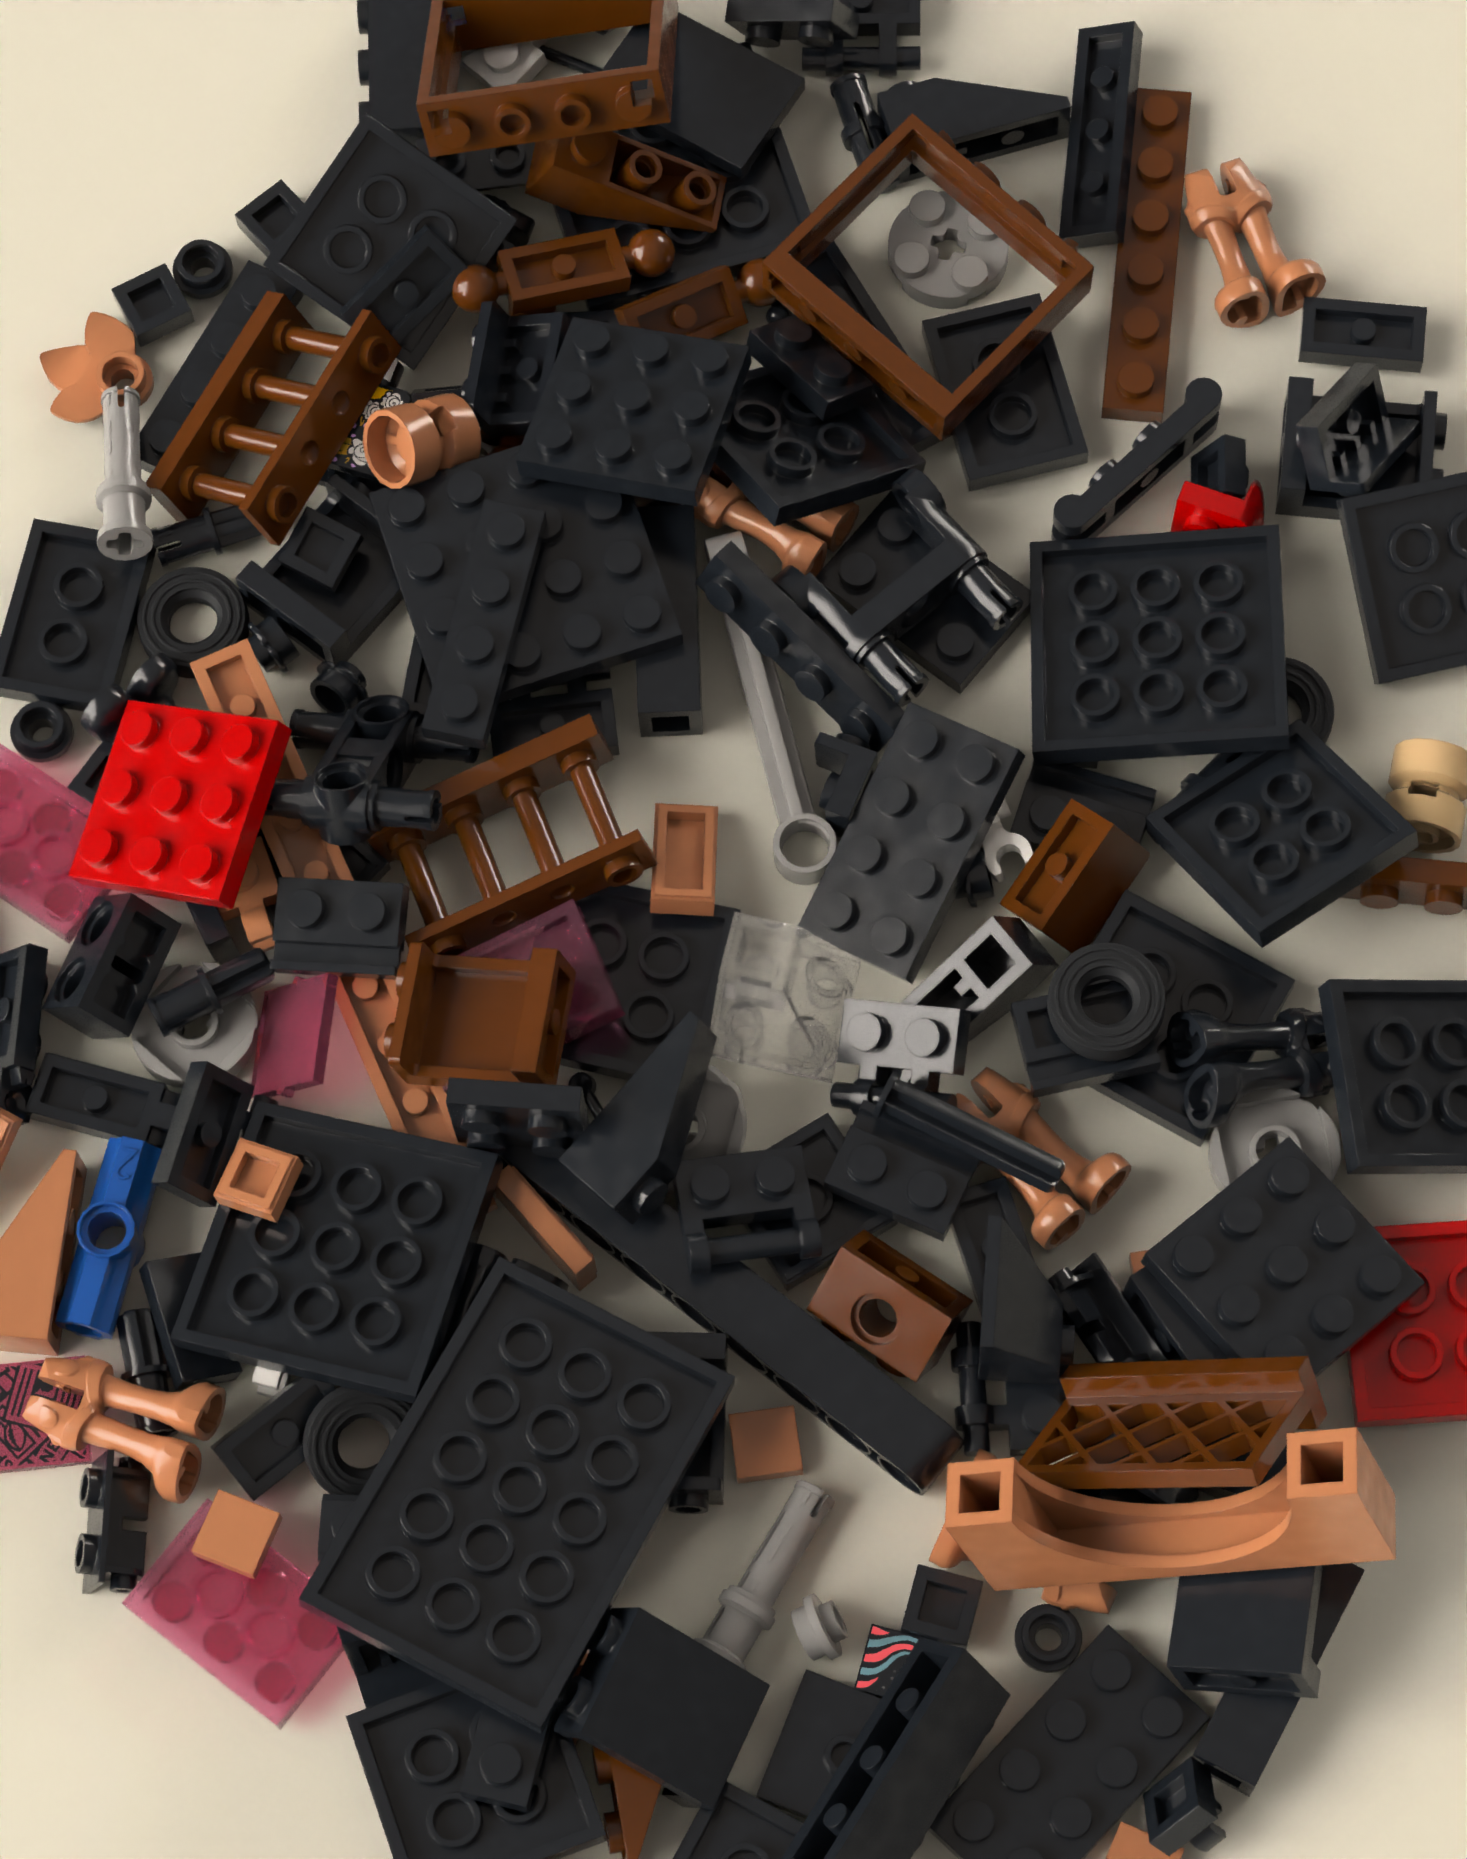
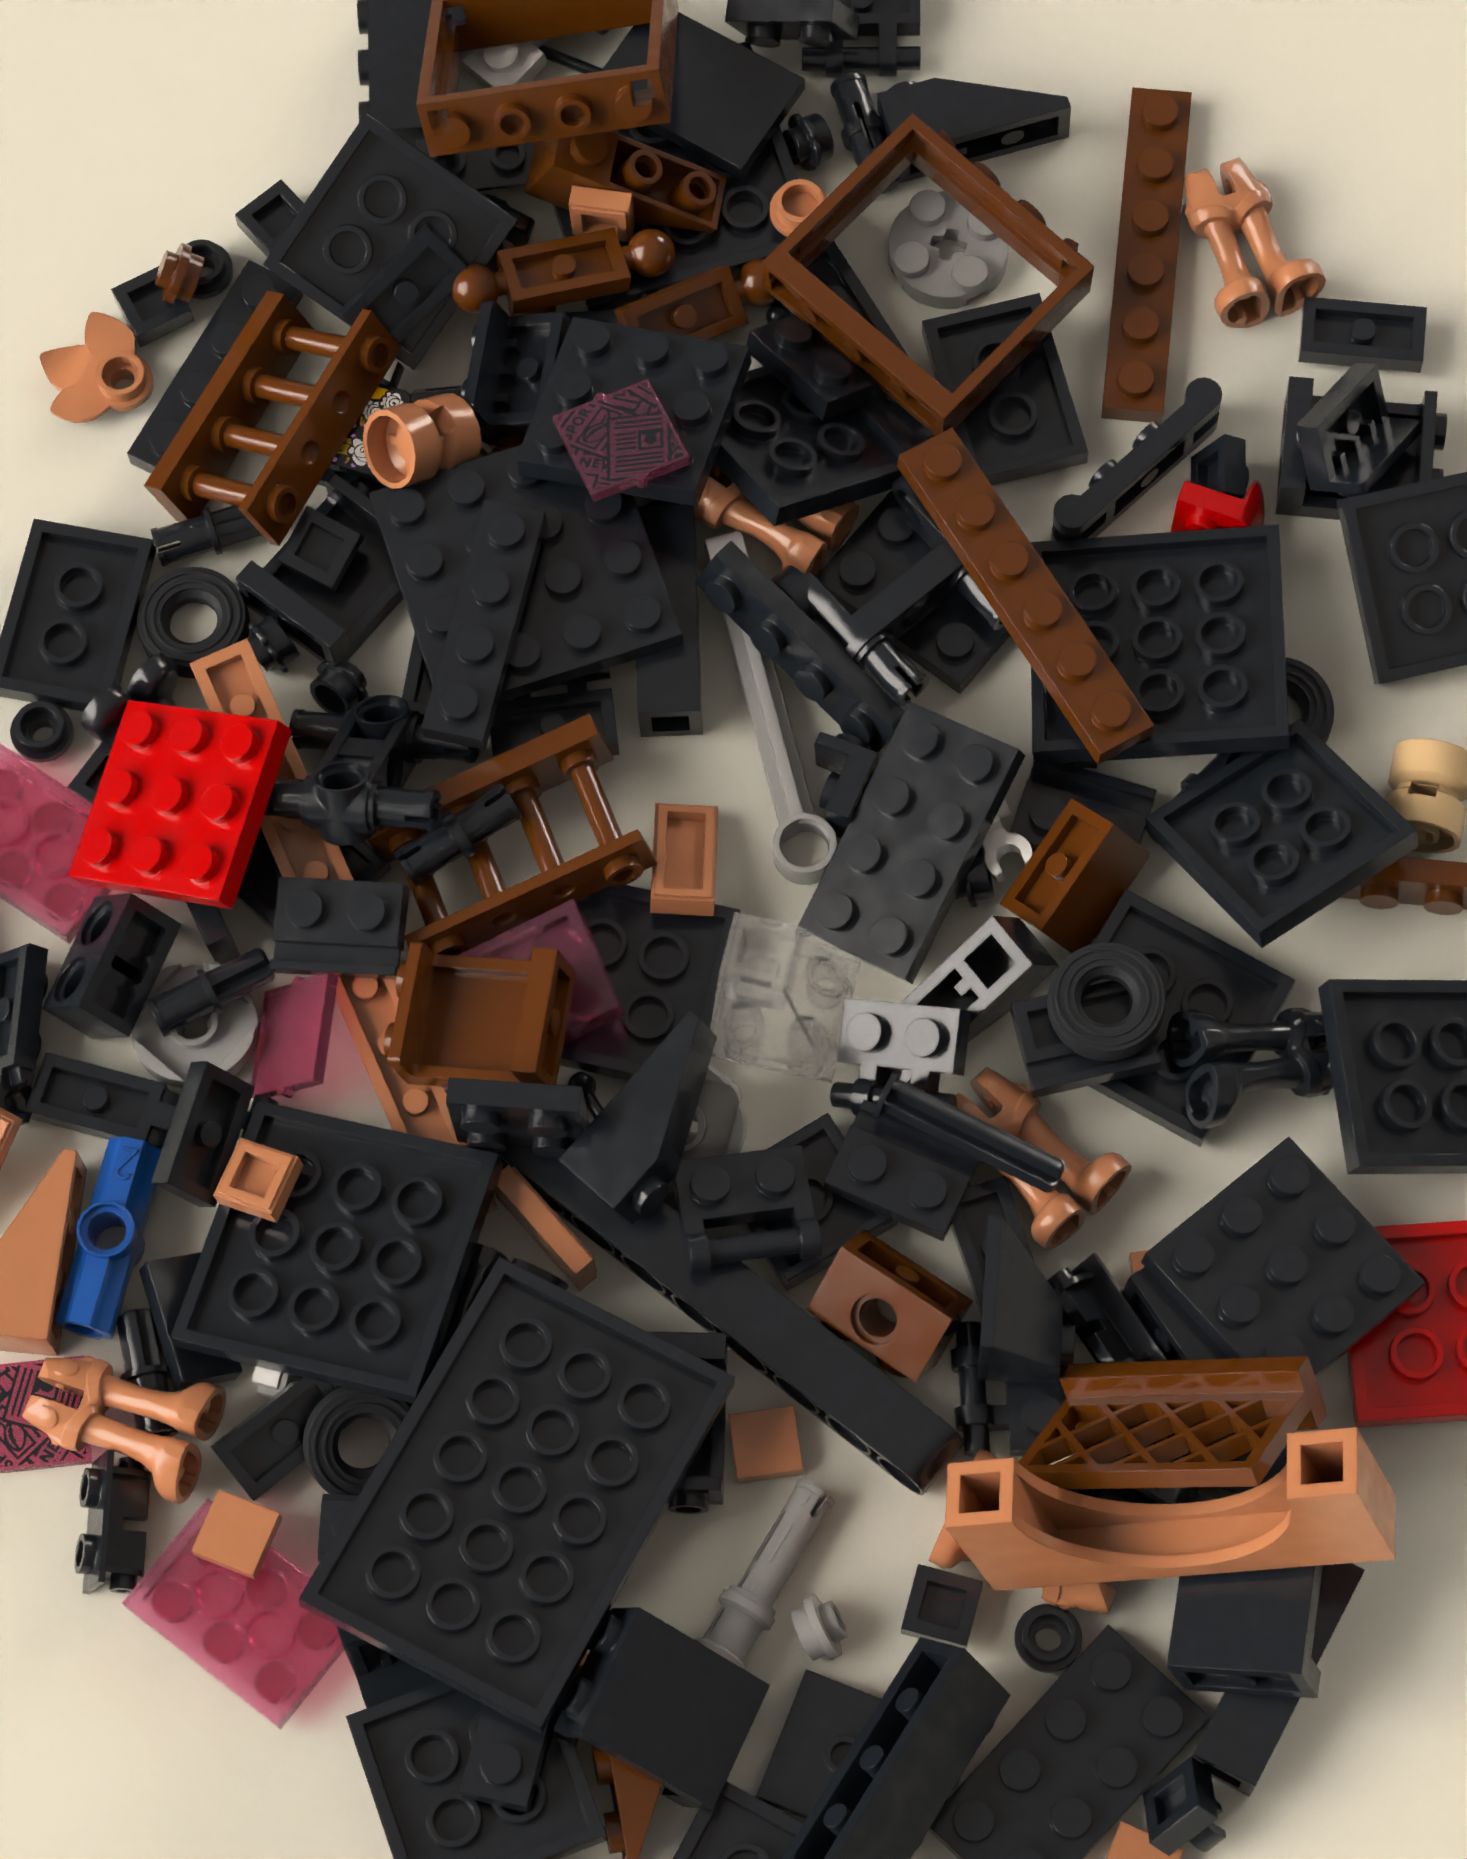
light grey pin [95,386,153,561] -> none
nougat plate [218,836,278,952] -> none
tile [854,1624,920,1699] -> none
black plate [1059,21,1143,248] -> none
light grey plate [1208,1089,1341,1191] -> none
none -> reddish brown plate [155,243,204,304]
none -> black pin [394,783,524,886]
none -> clear pink piece [552,379,690,502]
none -> nougat tile [569,185,635,242]
none -> nougat plate [770,179,827,237]
none -> black plate [782,113,834,171]
none -> reddish brown plate [897,428,1155,765]

